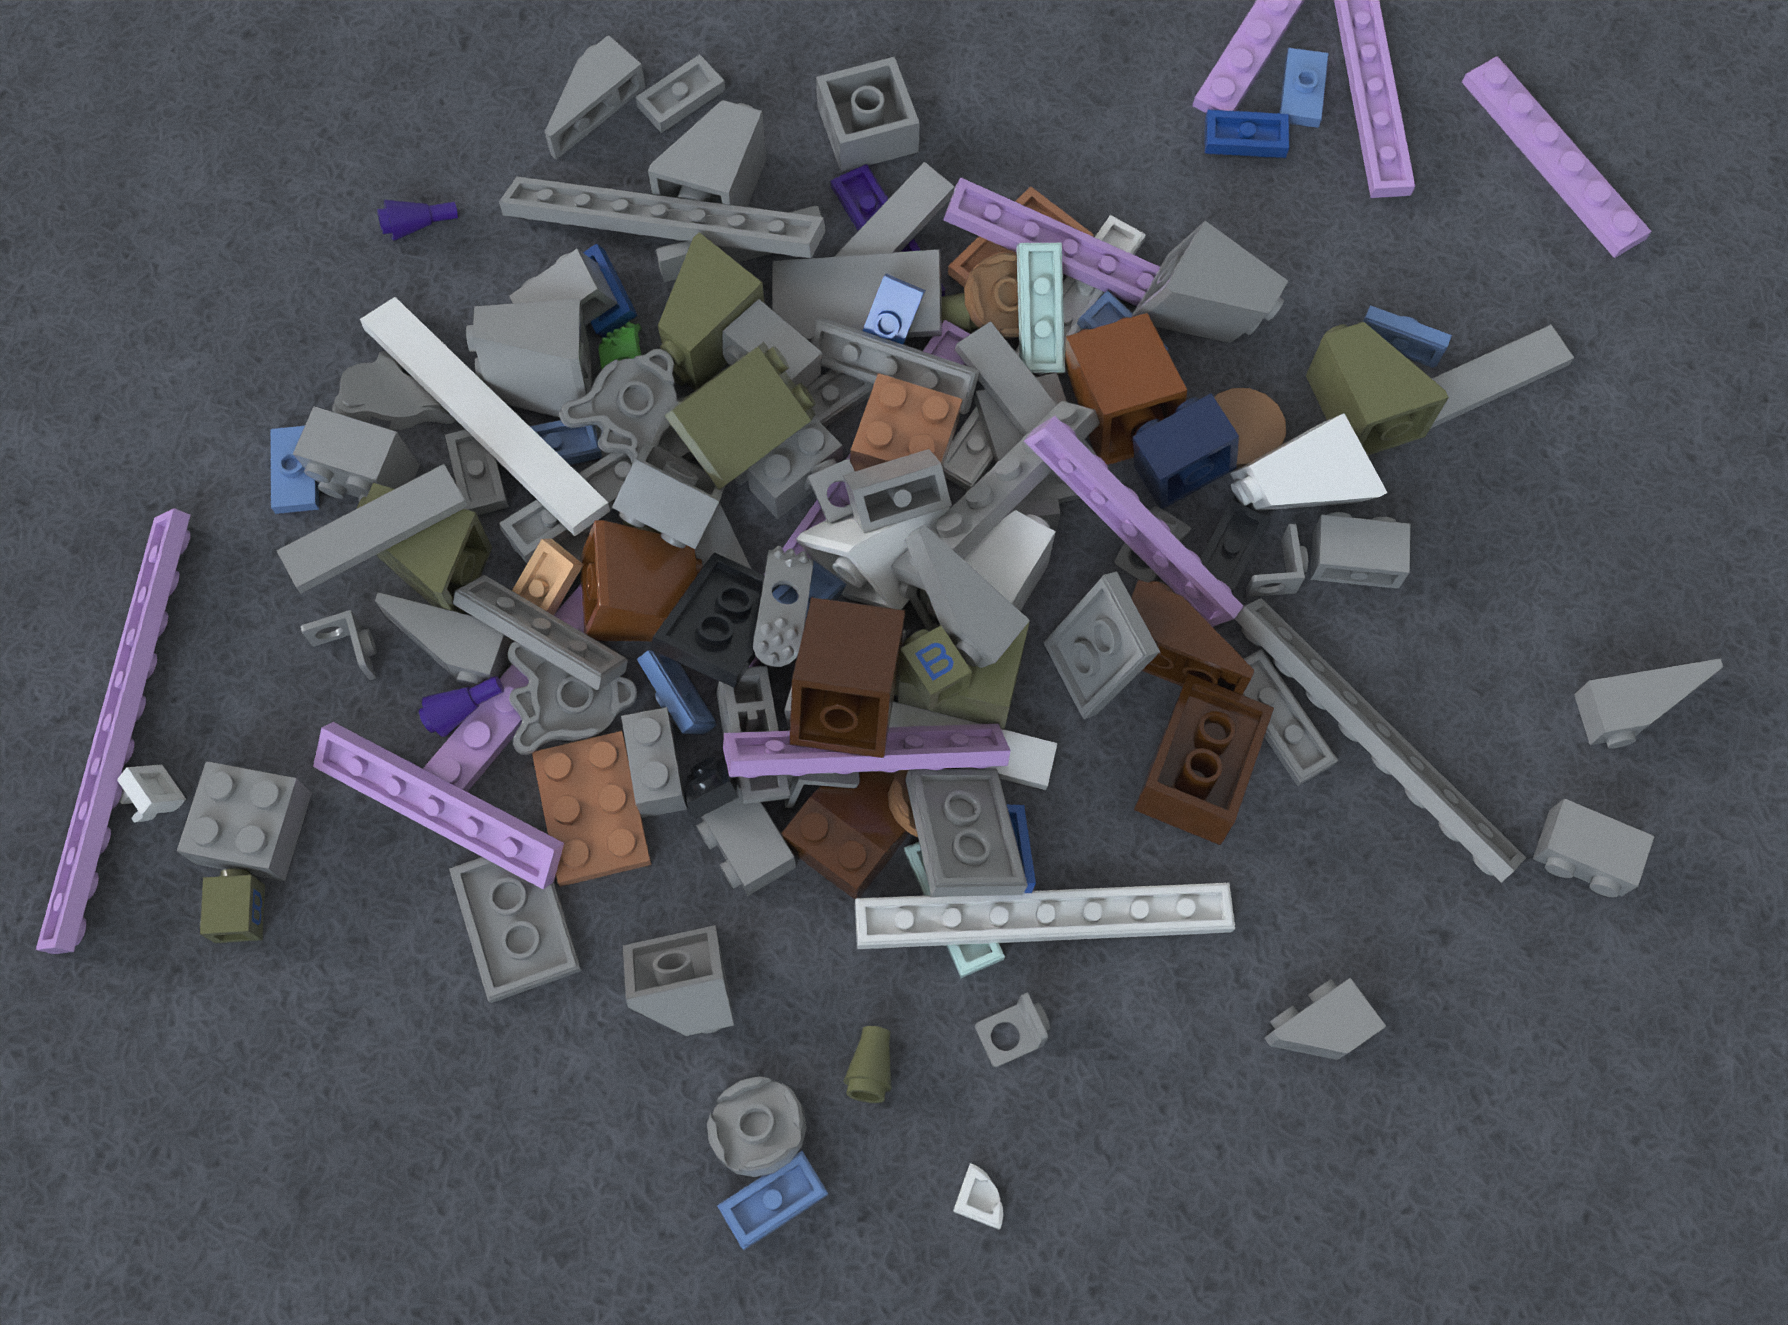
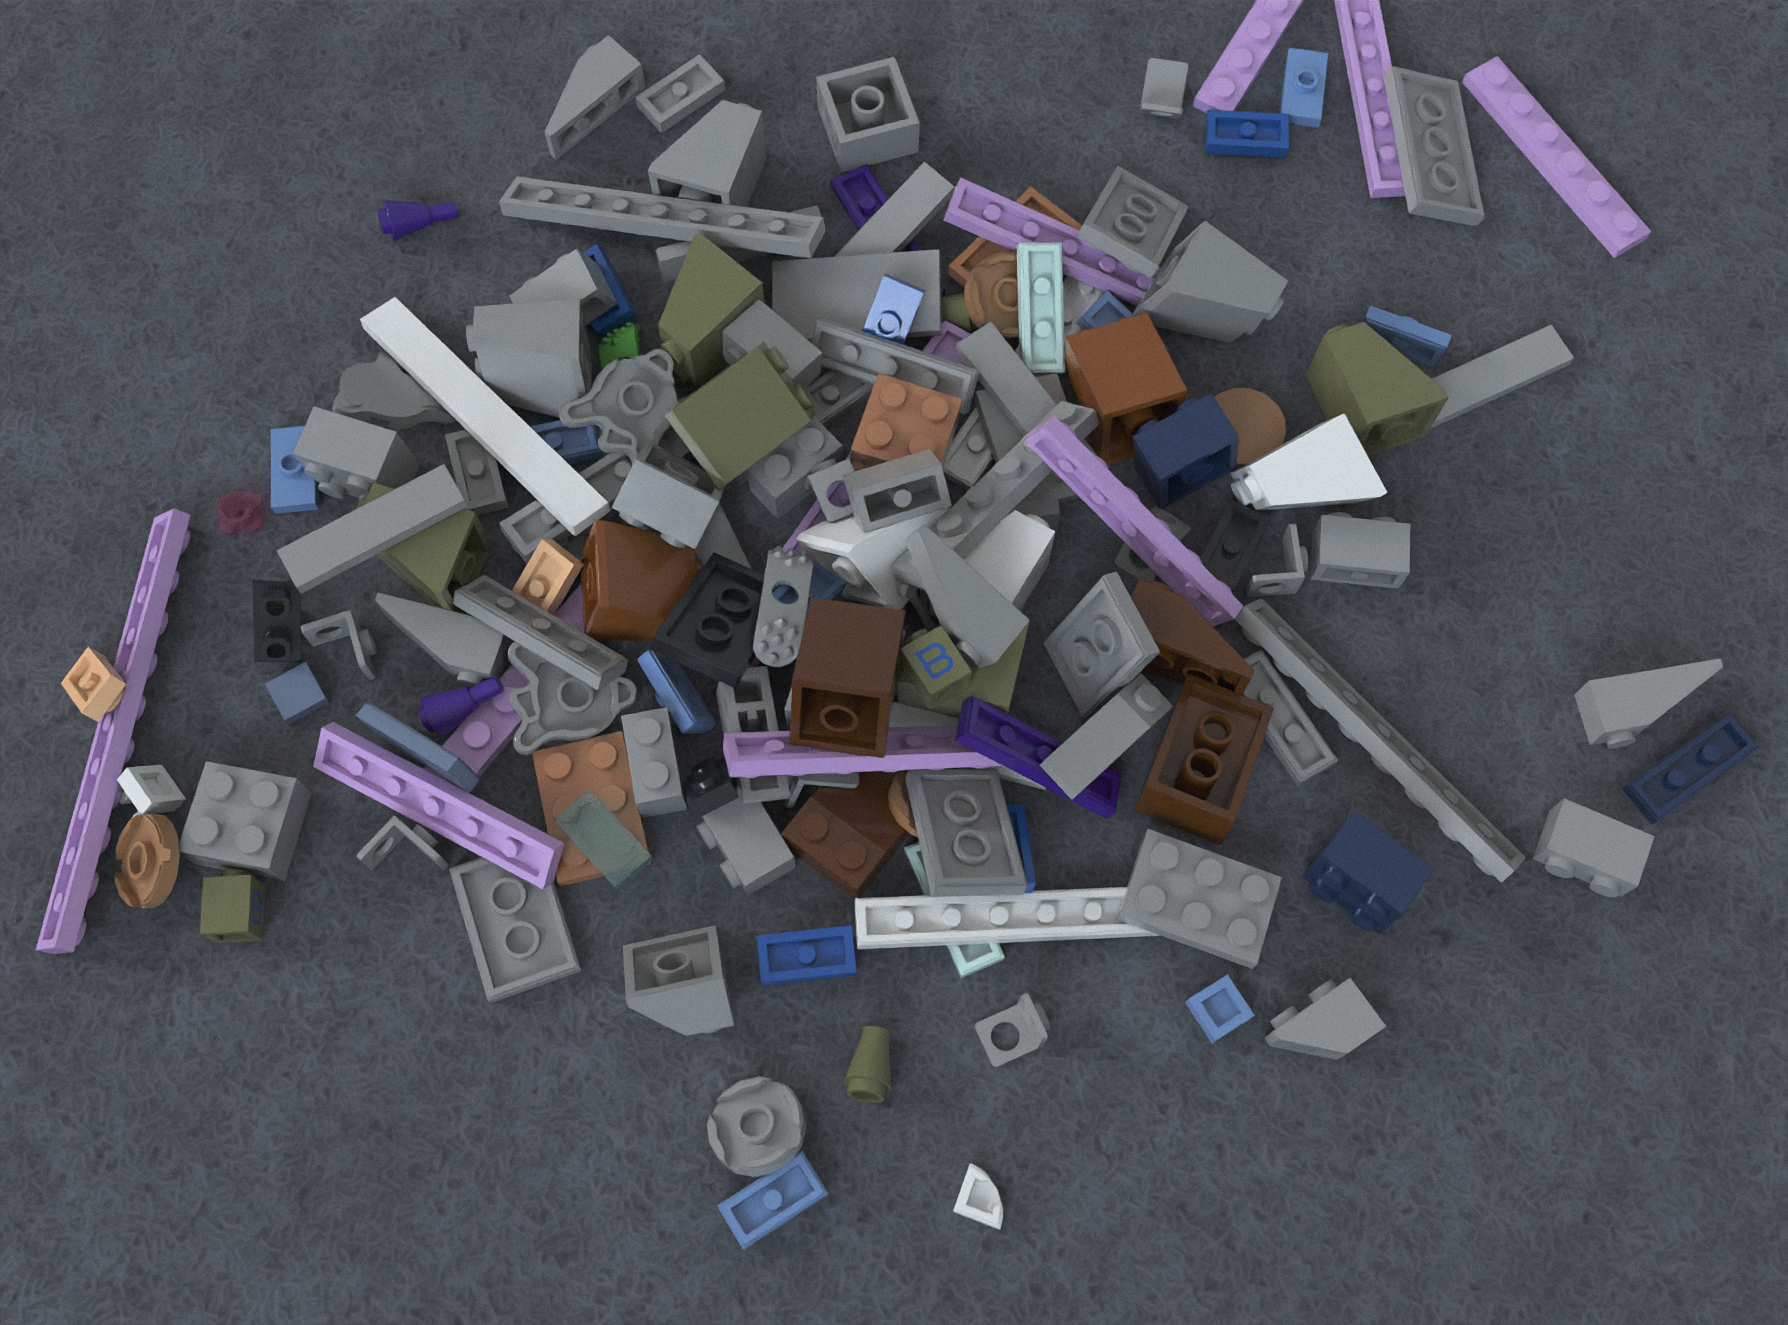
none -> light nougat plate [61,646,126,722]
none -> medium nougat tile [114,814,180,908]
none -> clear pink plate [218,491,263,536]
none -> black hips [252,580,302,662]
none -> sand blue tile [265,662,330,725]
none -> sand blue tile [356,703,480,793]
none -> light grey bracket [356,816,449,871]
none -> clear light blue tile [554,789,653,891]
none -> blue plate [757,925,857,986]
none -> dark purple tile [955,695,1121,819]
none -> light grey slope [1040,673,1173,800]
none -> light grey plate [1077,166,1189,278]
none -> light grey plate [1117,829,1282,969]
none -> light grey bracket [1139,58,1188,119]
none -> medium blue plate [1185,974,1255,1044]
none -> dark blue brick [1302,811,1435,934]
none -> light grey tile [1383,66,1485,226]
none -> dark blue tile [1622,711,1760,825]

